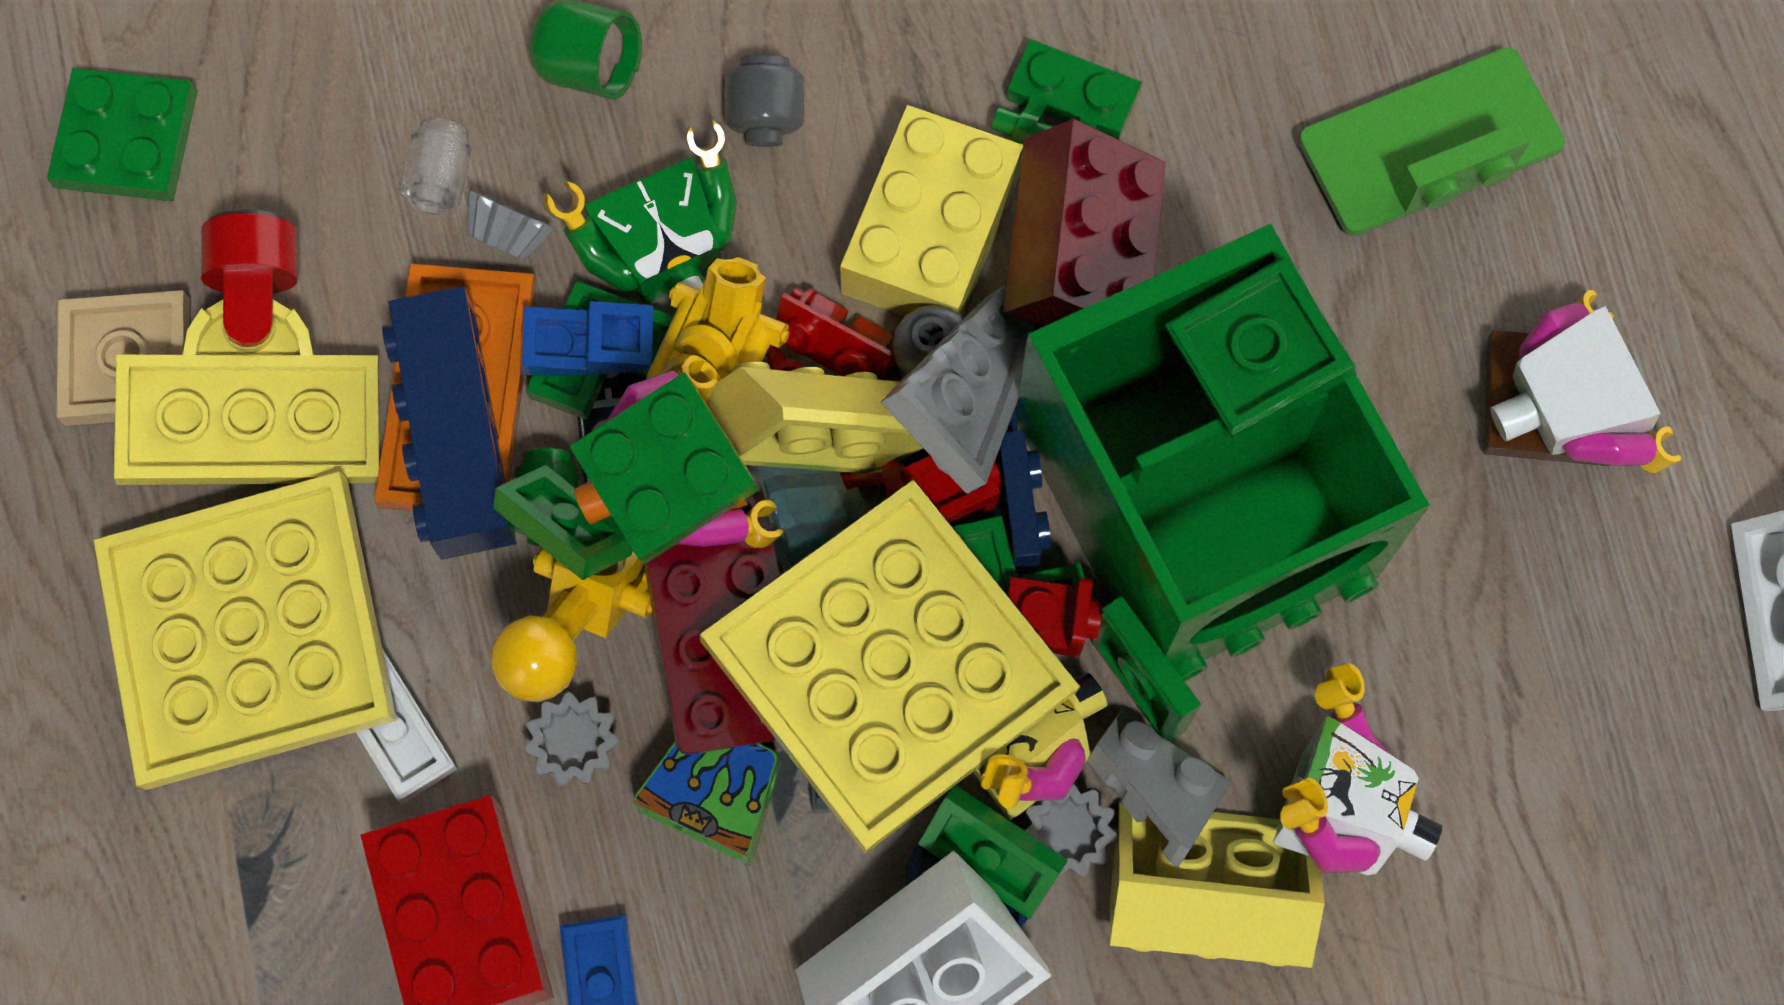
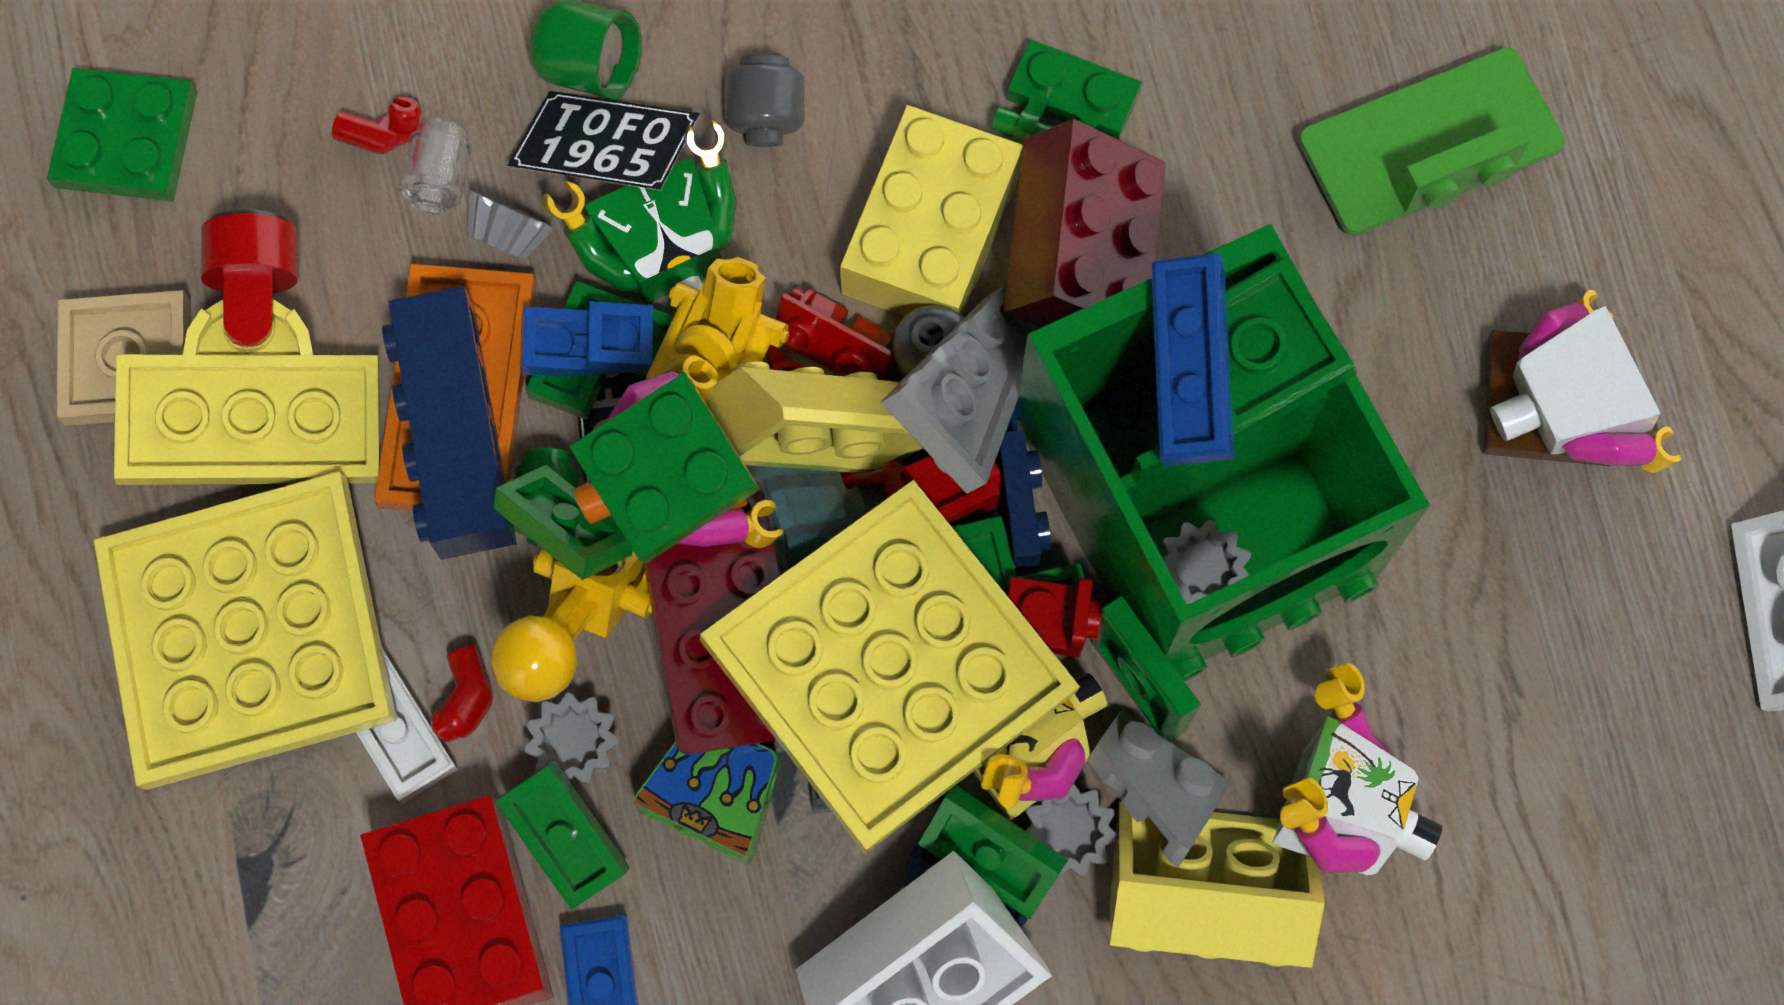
none -> red arm [331,97,424,154]
none -> red arm [431,645,493,742]
none -> green plate [495,760,630,910]
none -> black sticker [507,91,700,190]
none -> blue tile [1151,253,1235,467]
none -> light grey piece [1162,520,1251,605]

